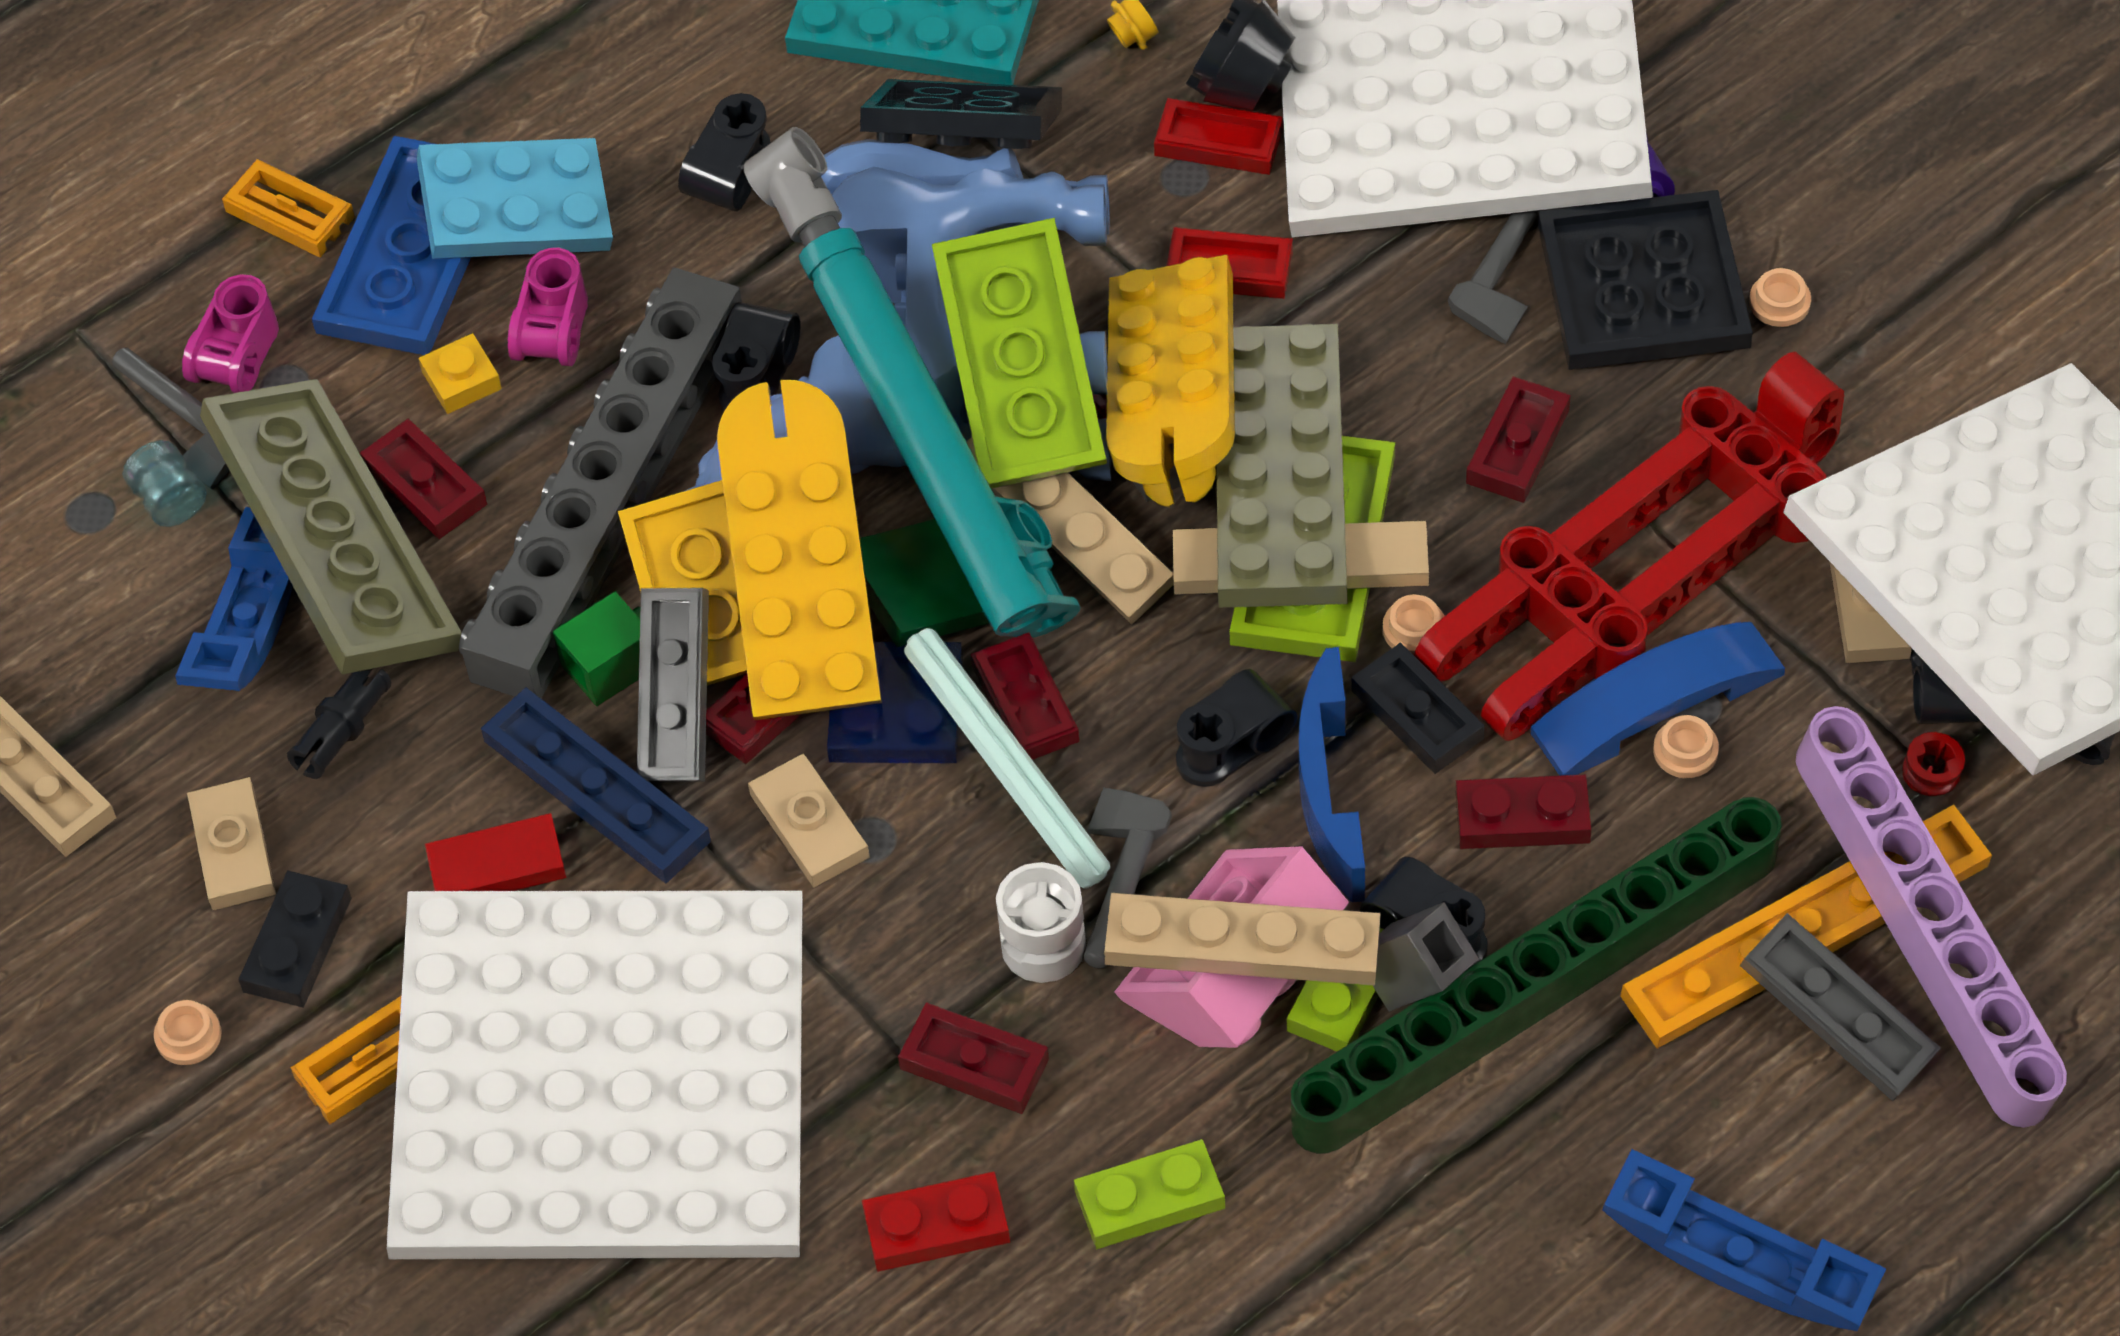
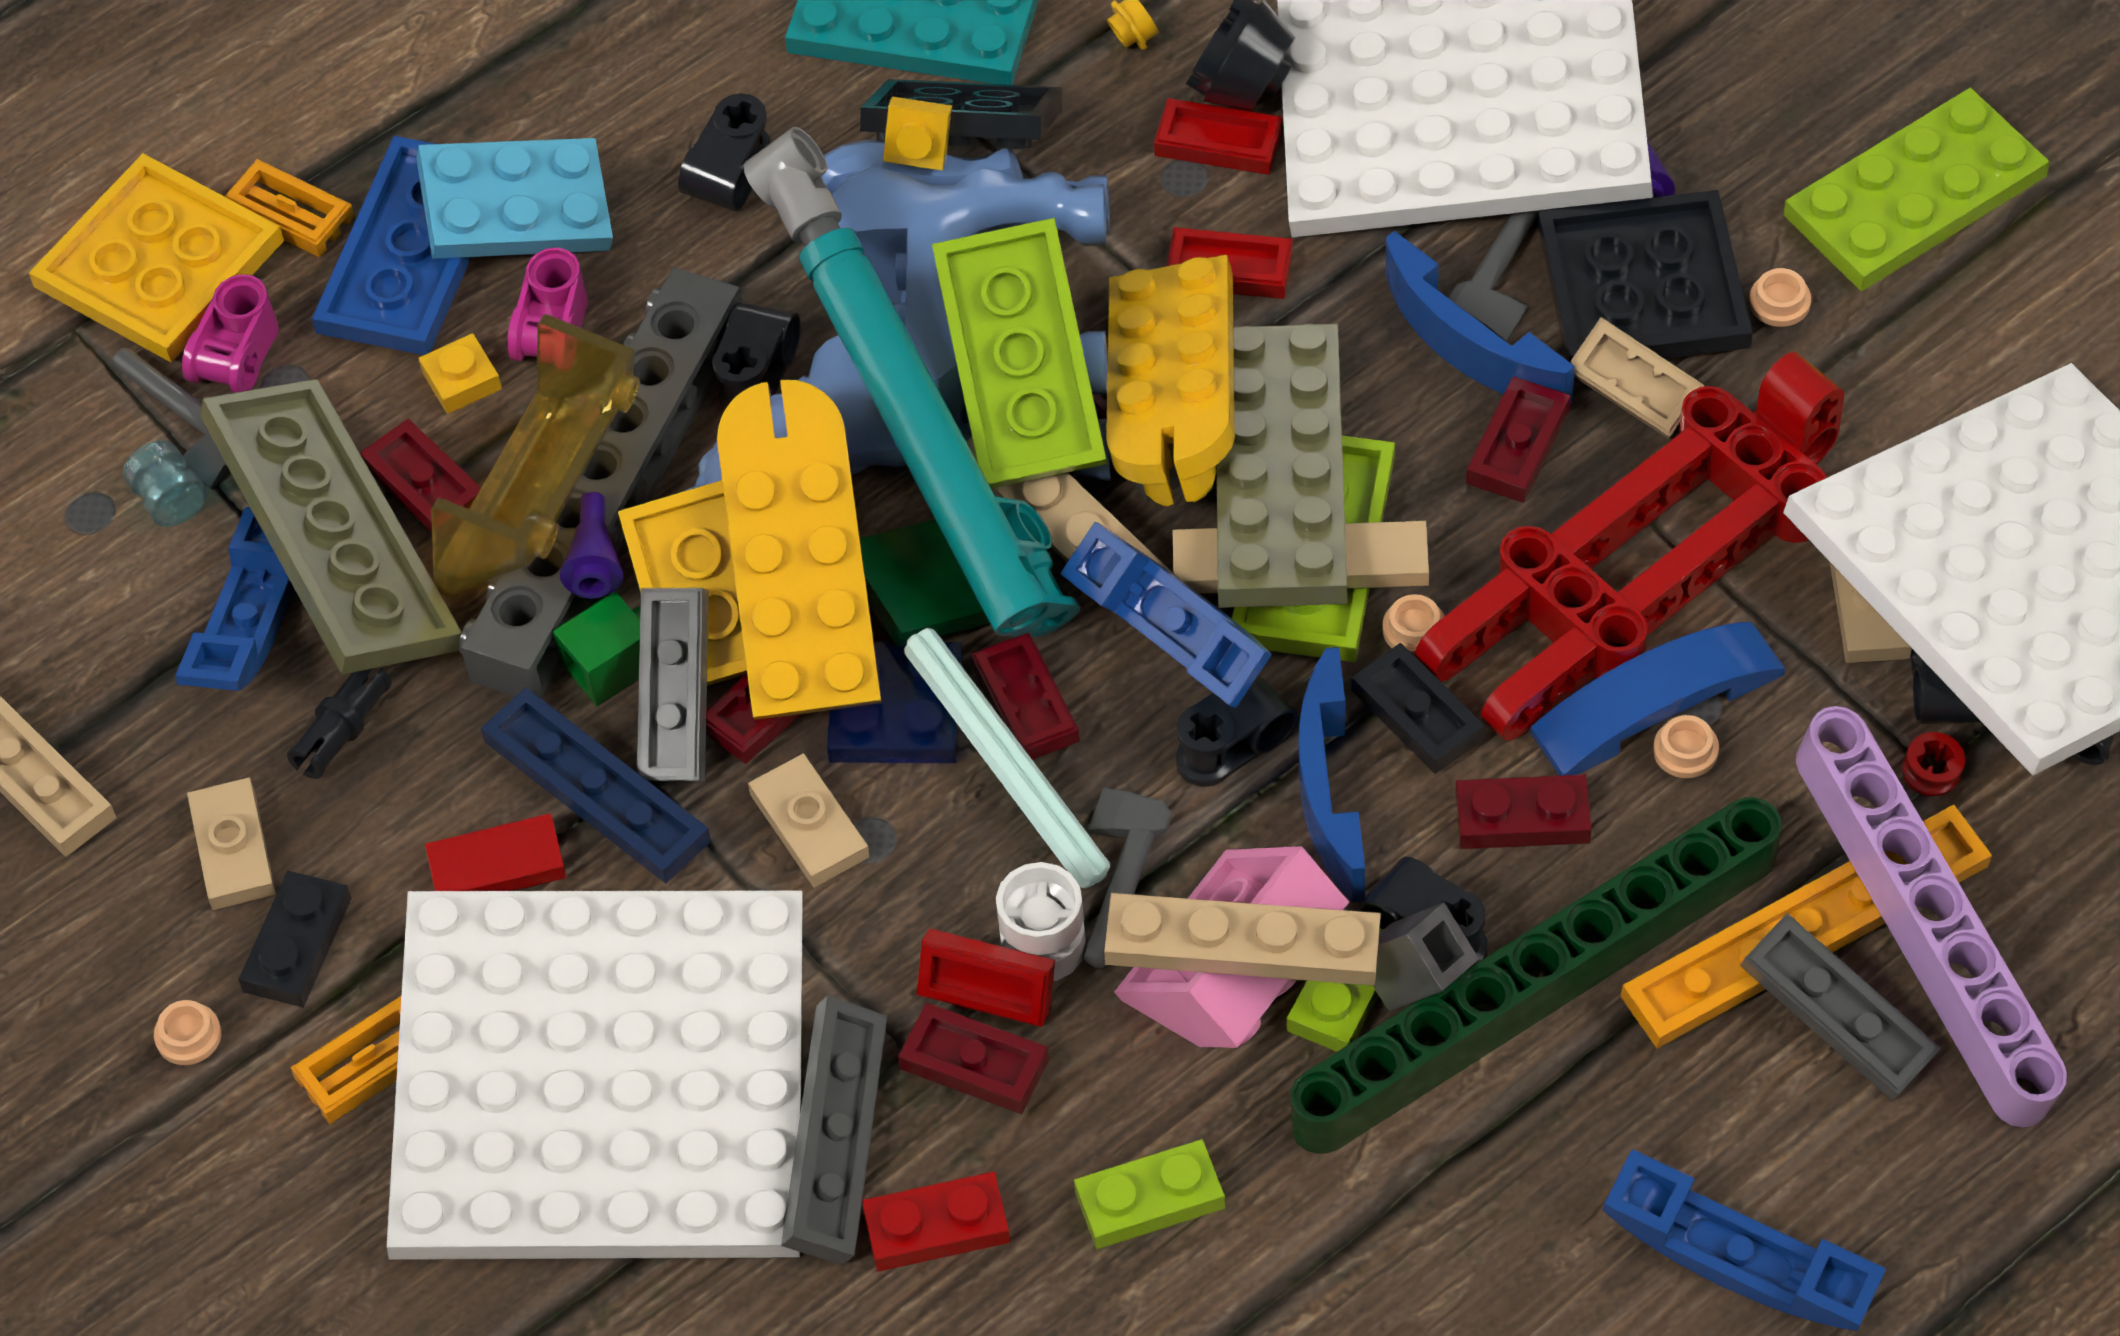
none -> yellow plate [29,153,284,363]
none -> clear yellow windscreen [431,314,640,597]
none -> dark purple cone [560,492,624,599]
none -> dark grey plate [781,995,887,1265]
none -> yellow plate [883,97,952,171]
none -> red tile [916,928,1056,1027]
none -> blue slope [1060,521,1272,708]
none -> blue slope [1385,231,1575,404]
none -> tan plate [1570,317,1705,439]
none -> lime plate [1783,87,2050,292]

